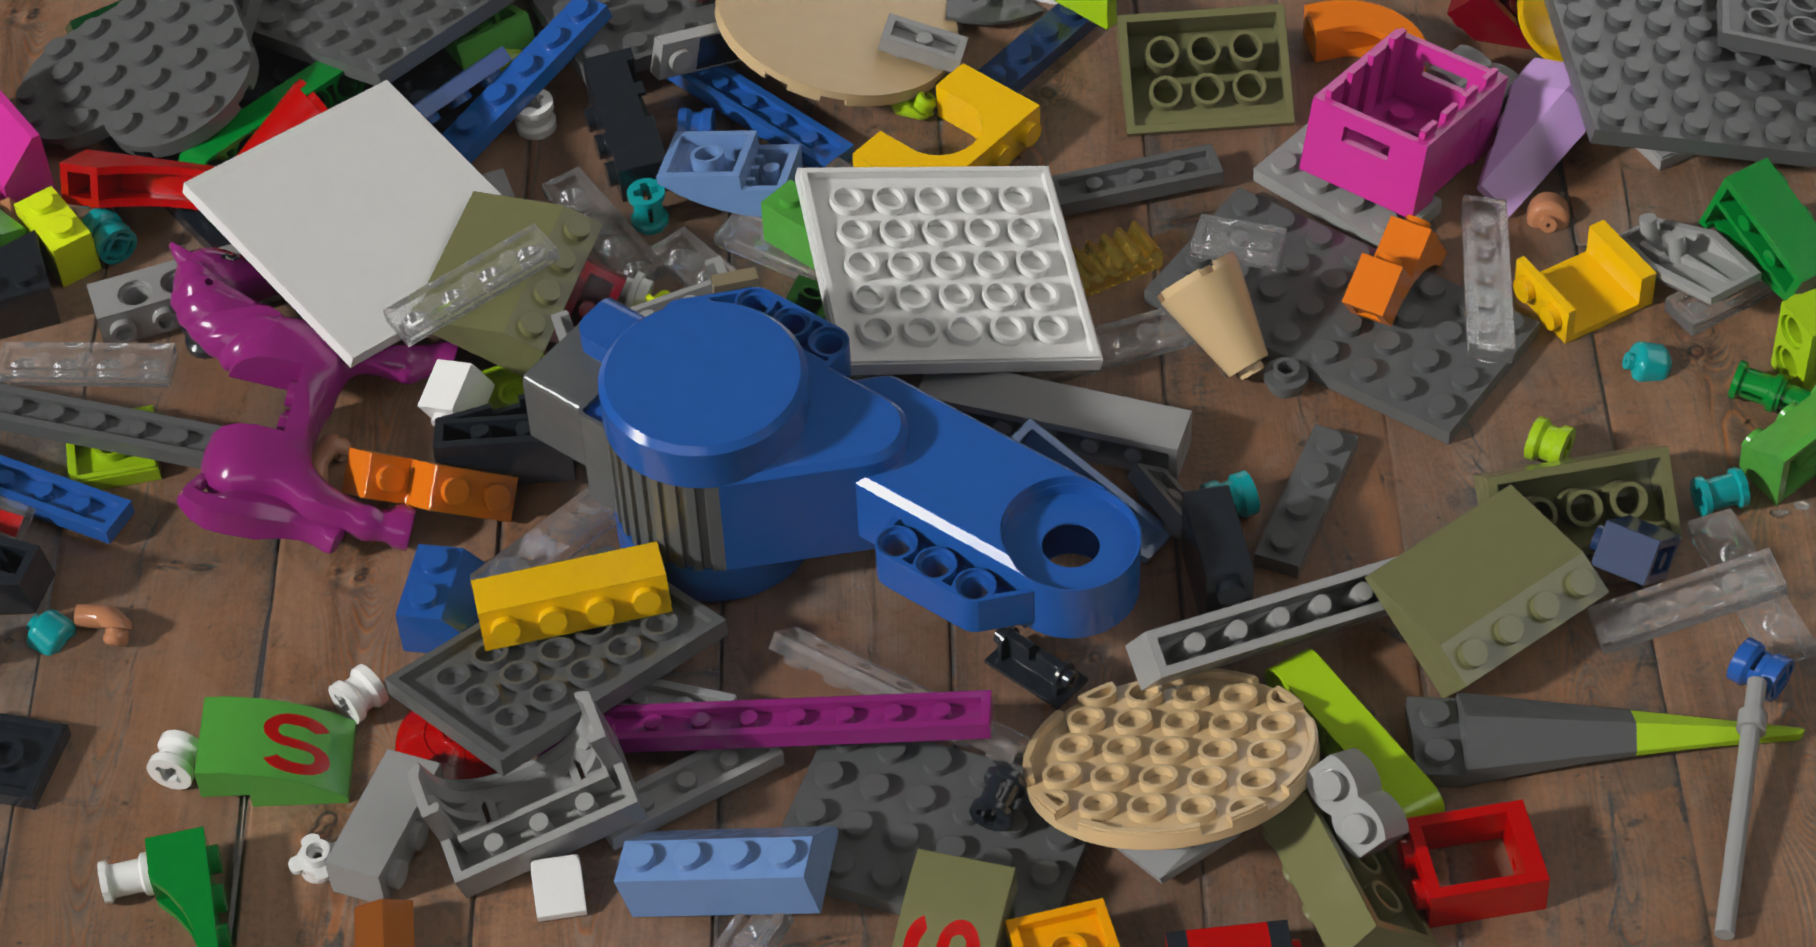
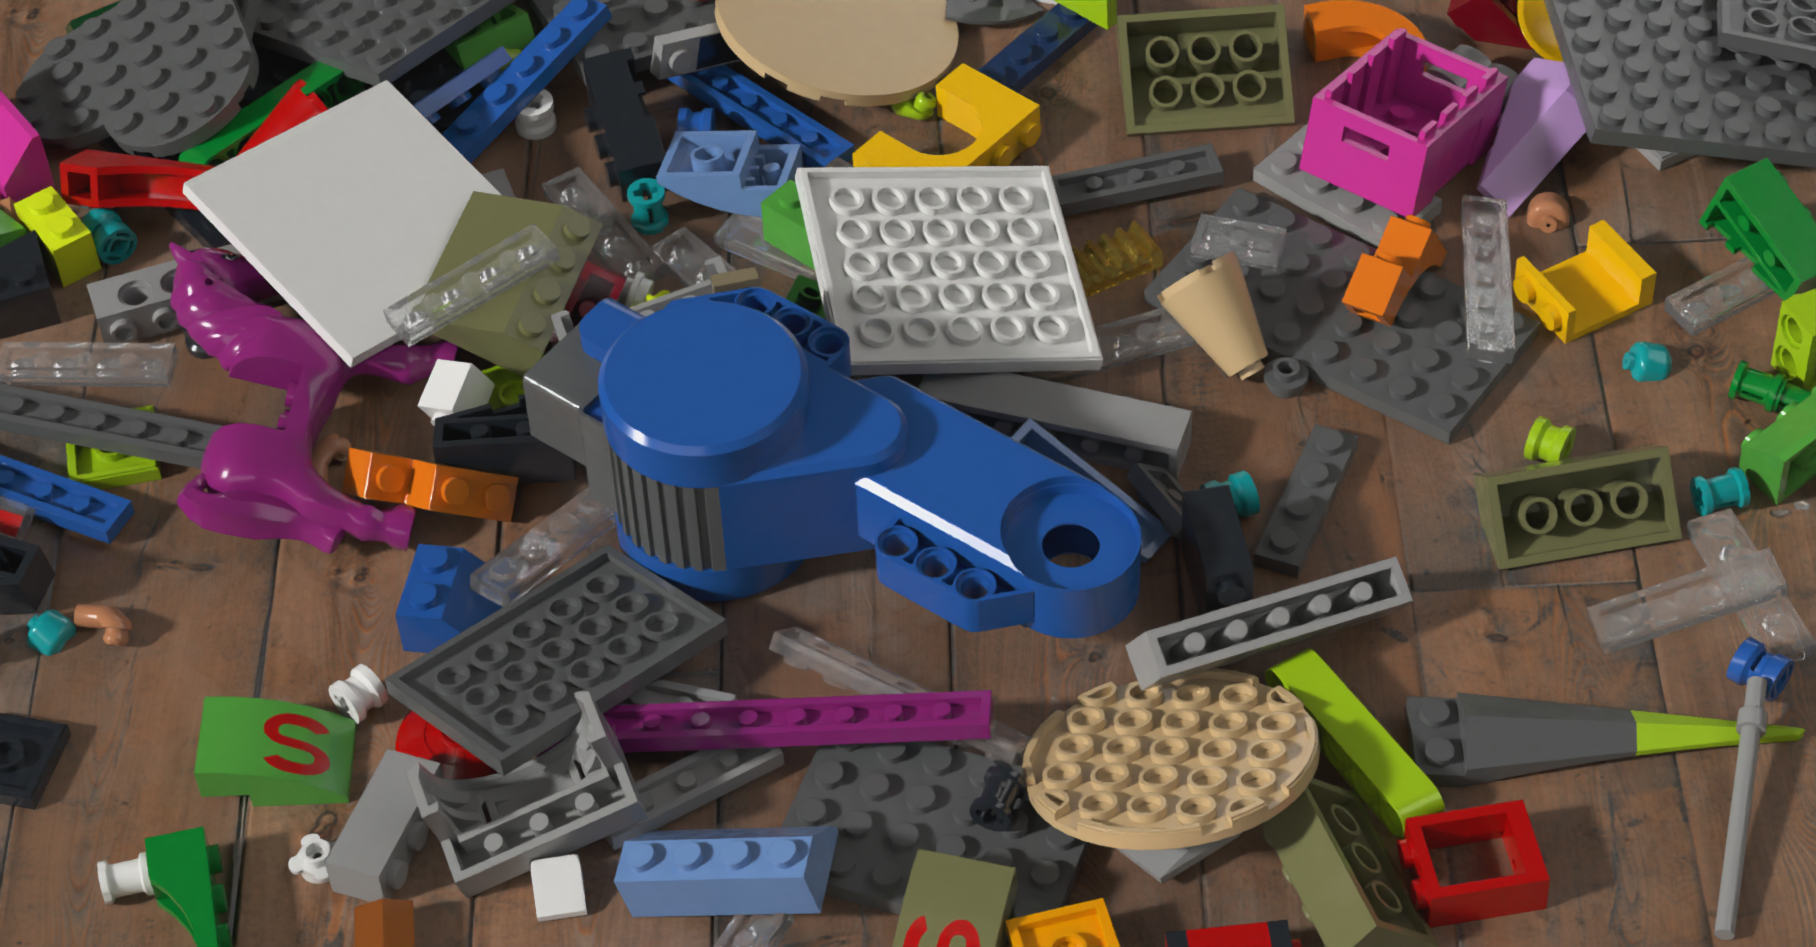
white wheel [146,730,199,790] -> none
yellow brick [471,541,673,651] -> none
light grey plate [878,13,969,72] -> none
black hinge [984,626,1088,710] -> none
light grey brick [1306,748,1409,858] -> none
olive slope [1364,484,1609,698] -> none
dark blue brick [1590,515,1682,586] -> none
light grey piece [1620,213,1762,305] -> none

